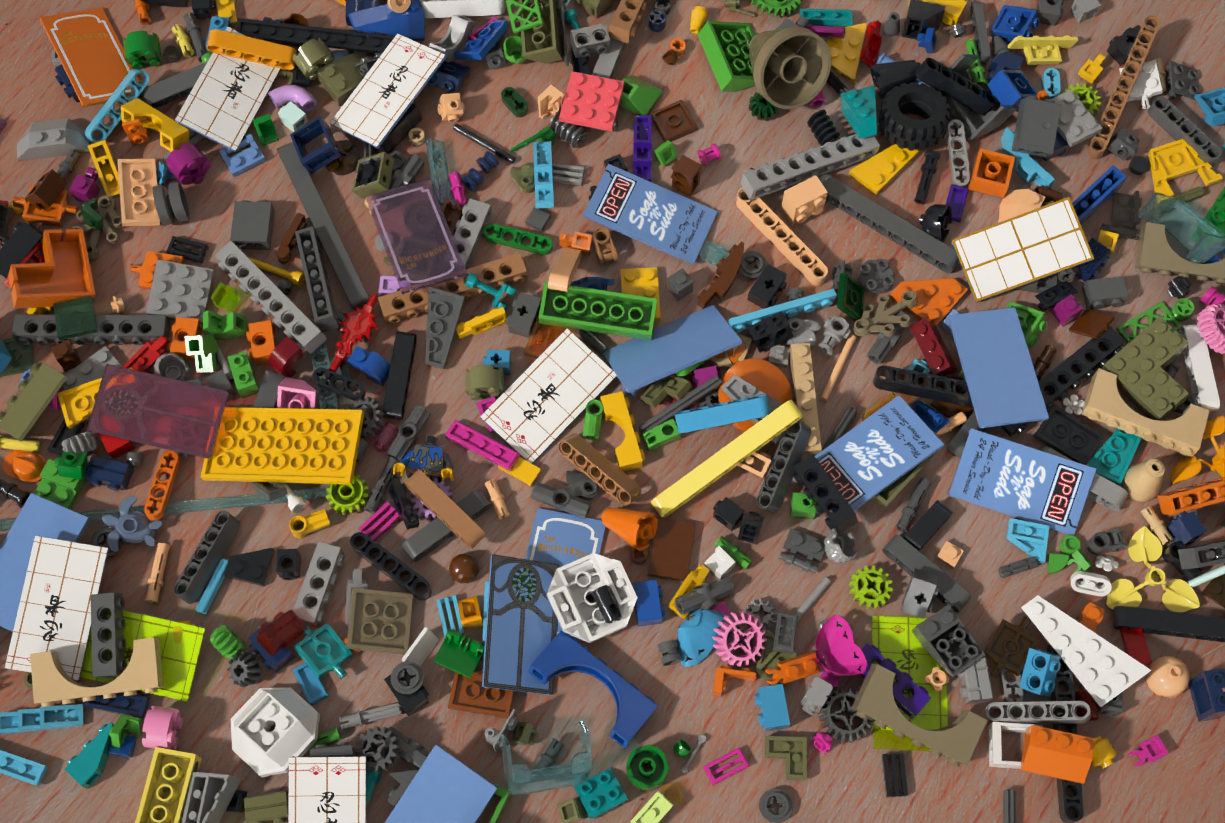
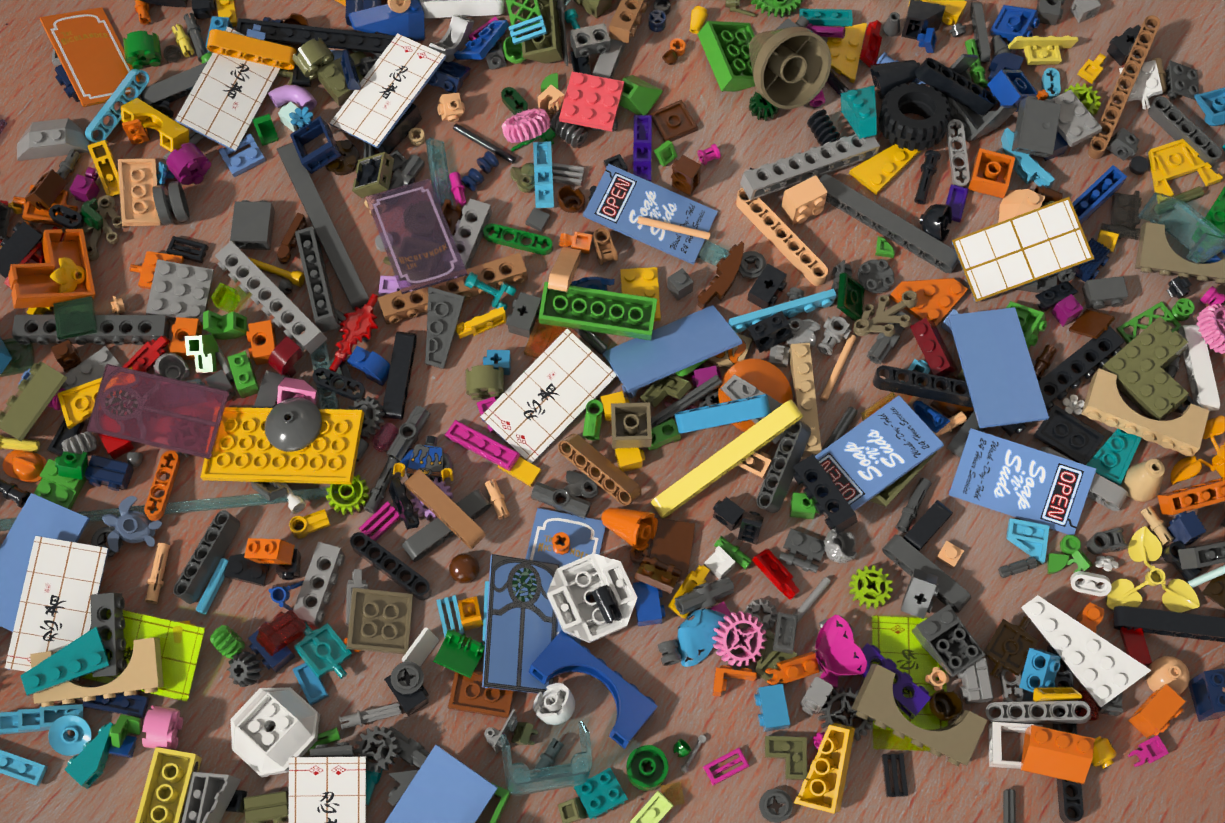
none -> teal wing [21,627,110,696]
none -> medium azure dish [48,714,92,756]
none -> black beam [49,204,84,229]
none -> yellow plate [50,257,85,293]
none -> black plate [153,100,174,118]
none -> orange brick [244,538,295,565]
none -> medium blue tile [246,24,266,40]
none -> dark grey dish [265,397,322,452]
none -> blue plant [268,581,304,611]
none -> dark azure plant [289,107,313,127]
none -> dark blue slope [341,50,361,90]
none -> bright pink gear [502,108,551,143]
none -> medium azure tile [508,15,547,45]
none -> white cylinder [533,683,575,725]
none -> bright green tile [541,73,558,92]
none -> orange bush [552,532,570,555]
none -> reddish brown hair [557,185,585,213]
none -> dark tan brick [611,402,652,448]
none -> reddish brown plate [634,556,682,594]
none -> light nougat bar [637,216,710,240]
none -> red hinge [752,549,800,600]
none -> yellow wedge [794,723,855,814]
none -> bright green tile [875,236,895,258]
none -> dark brown hair [929,689,963,721]
none -> yellow slope [1033,687,1082,702]
none -> orange brick [1128,684,1186,738]

